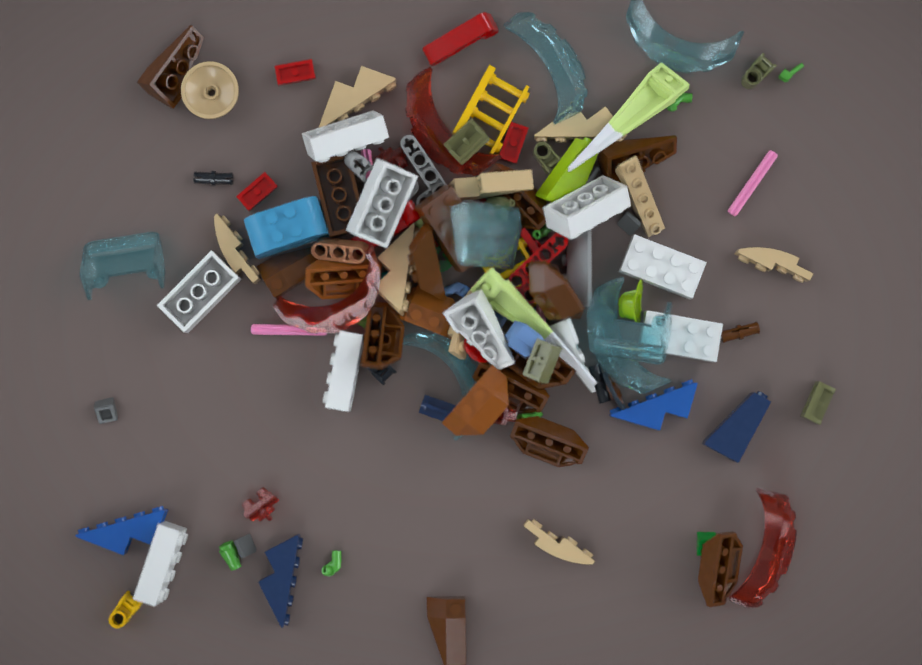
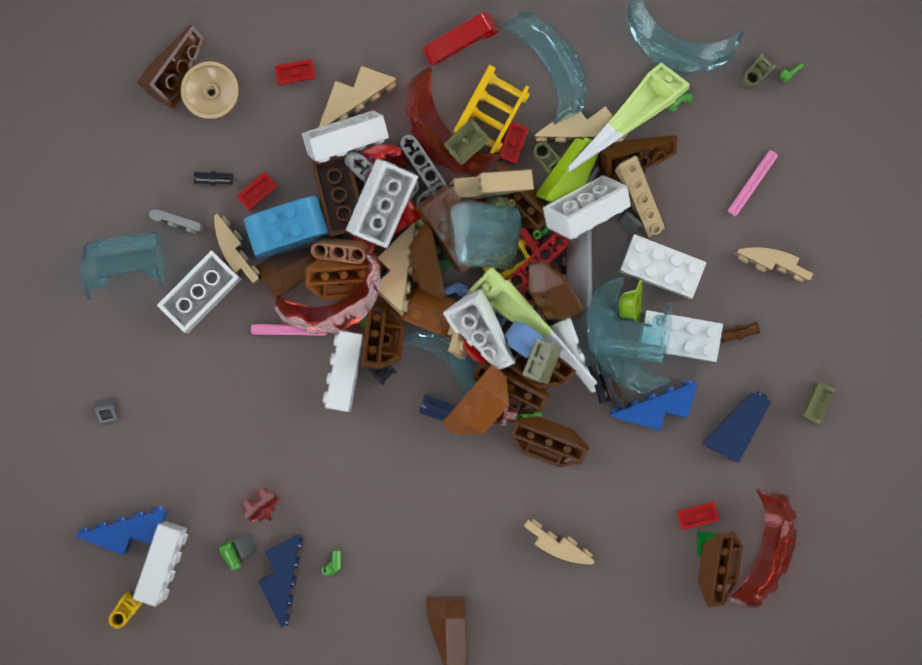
none -> light grey hinge [149,209,205,234]
none -> red dish [362,144,401,159]
none -> red plate [676,501,719,531]

